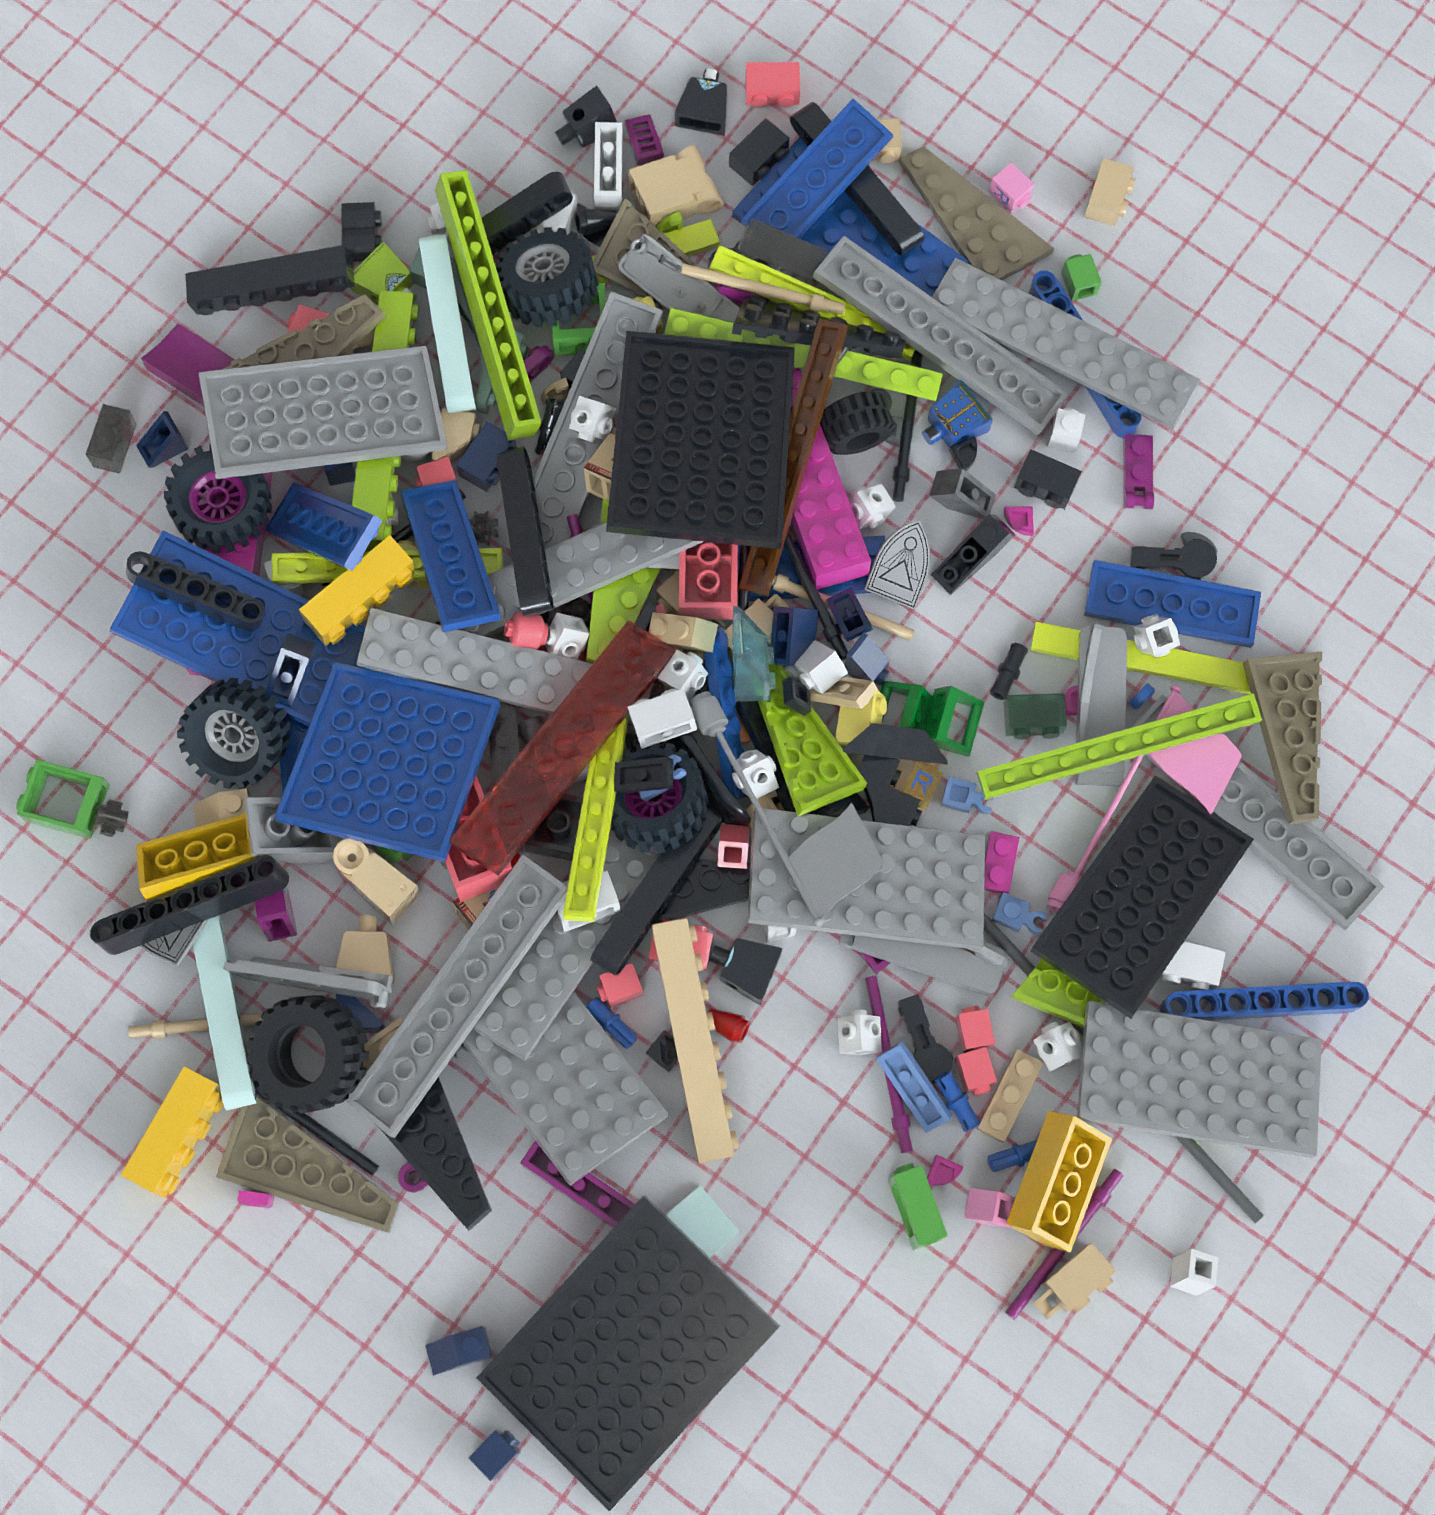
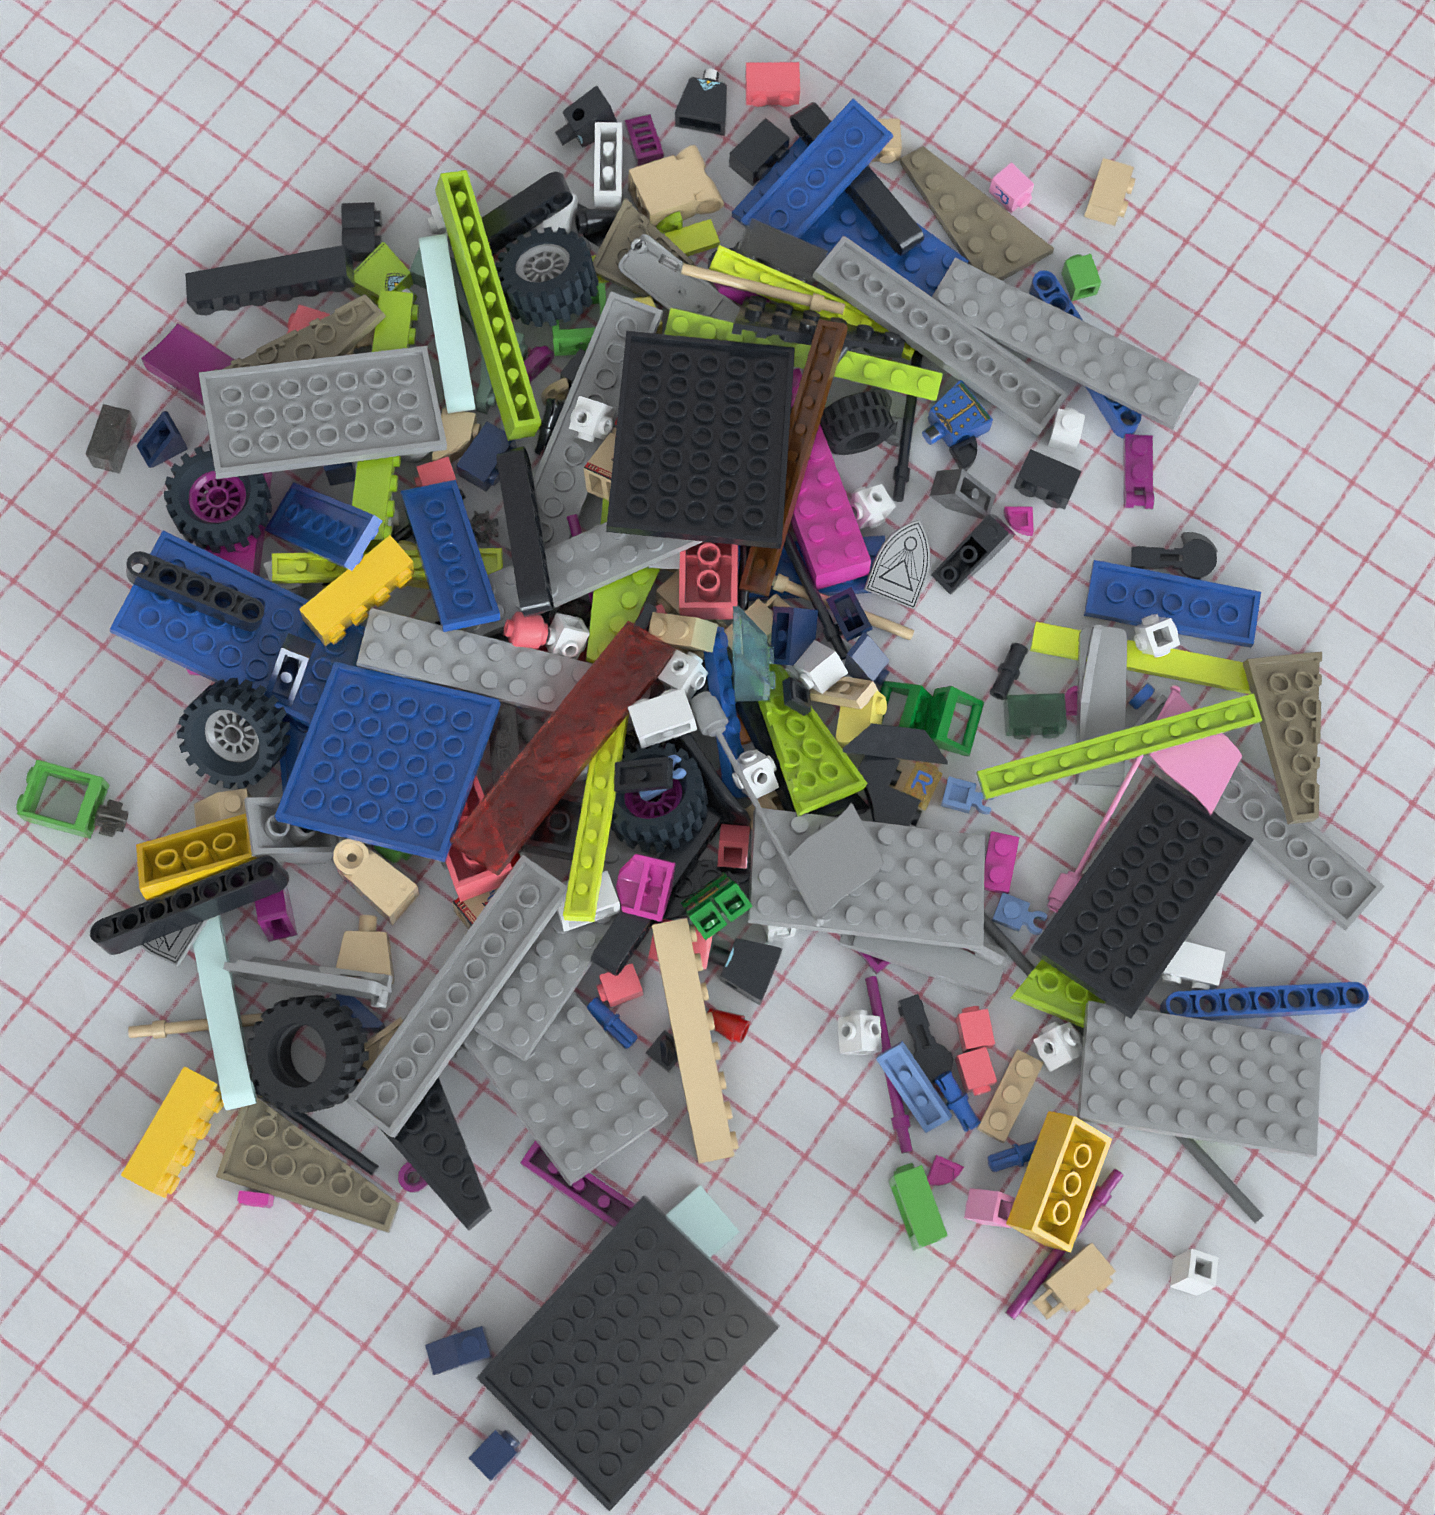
none -> dark pink slope [616,853,675,921]
none -> green hips [681,872,753,940]

